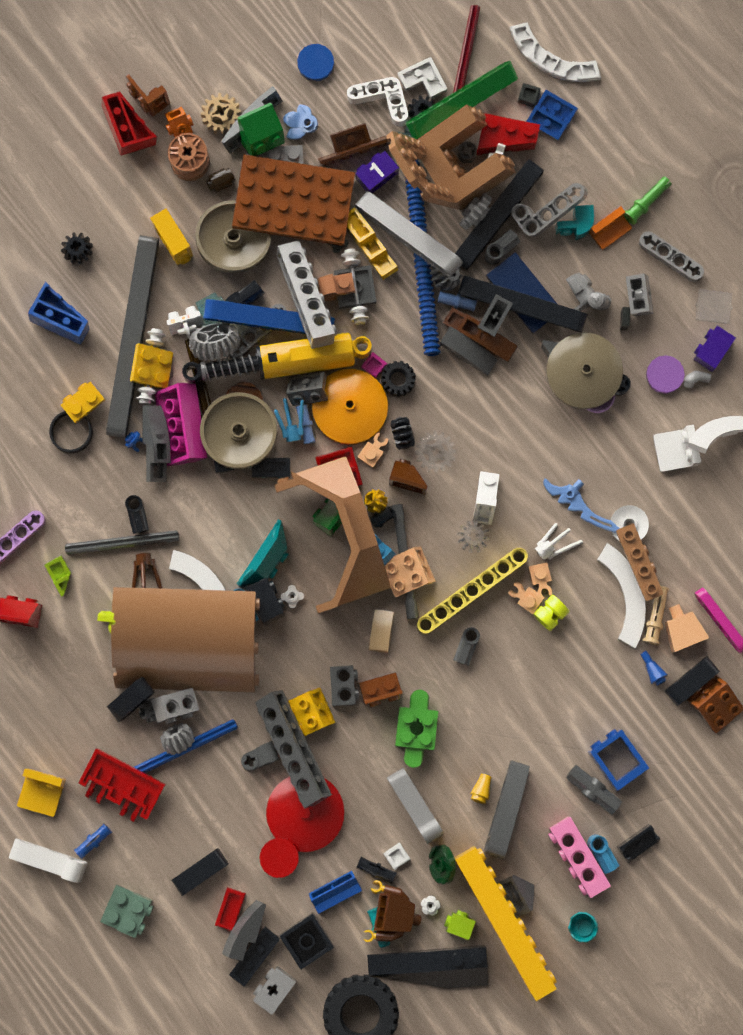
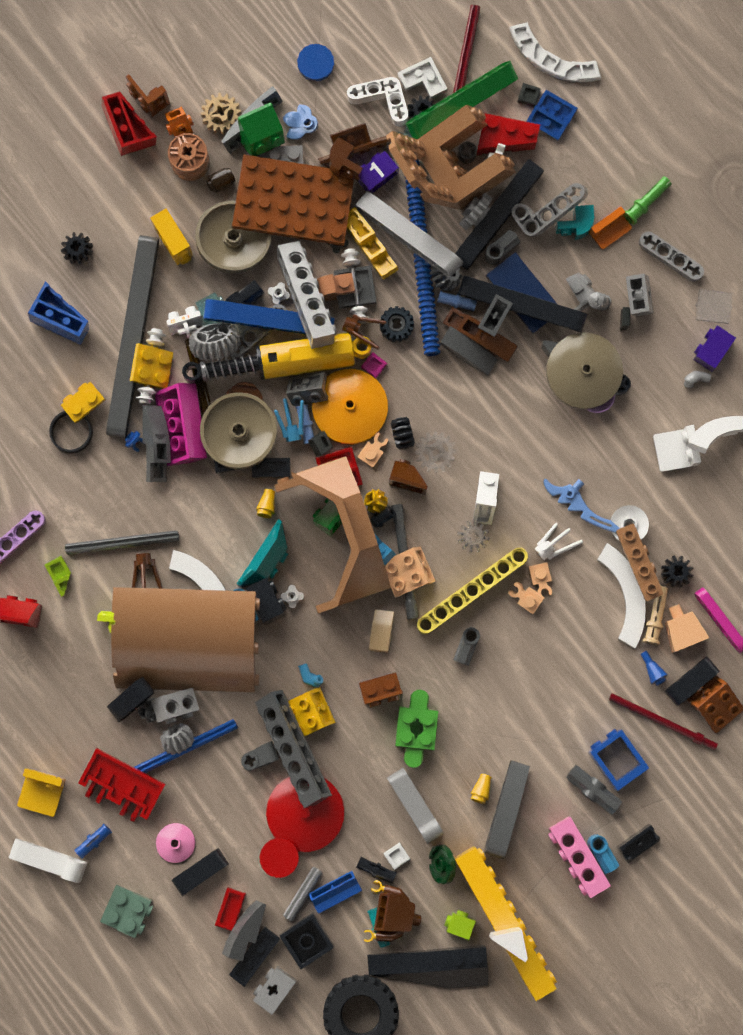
black piece [125,495,149,534] -> none
dark grey brick [330,665,359,706] -> none
black tyre [381,361,416,397] -> none
white plate [421,896,440,916] -> none
dark grey slope [499,875,534,917] -> none
neon yellow wheel [533,595,570,631] -> none
teal hair [568,912,599,943] -> none
medium lavender tile [646,355,685,394] -> none
none -> bright pink dish [156,823,195,863]
none -> yellow cone [256,489,275,518]
none -> white plate [268,282,290,304]
none -> light grey axle [283,867,322,921]
none -> dark azure arm [298,663,323,687]
none -> pearl dark grey tile [308,431,333,457]
none -> reddish brown brick [329,137,363,181]
none -> reddish brown plant [342,314,387,350]
none -> black bush [380,306,414,342]
none -> white slope [489,927,528,962]
none -> dark red bar [609,693,718,750]
none -> black gear [661,555,694,588]

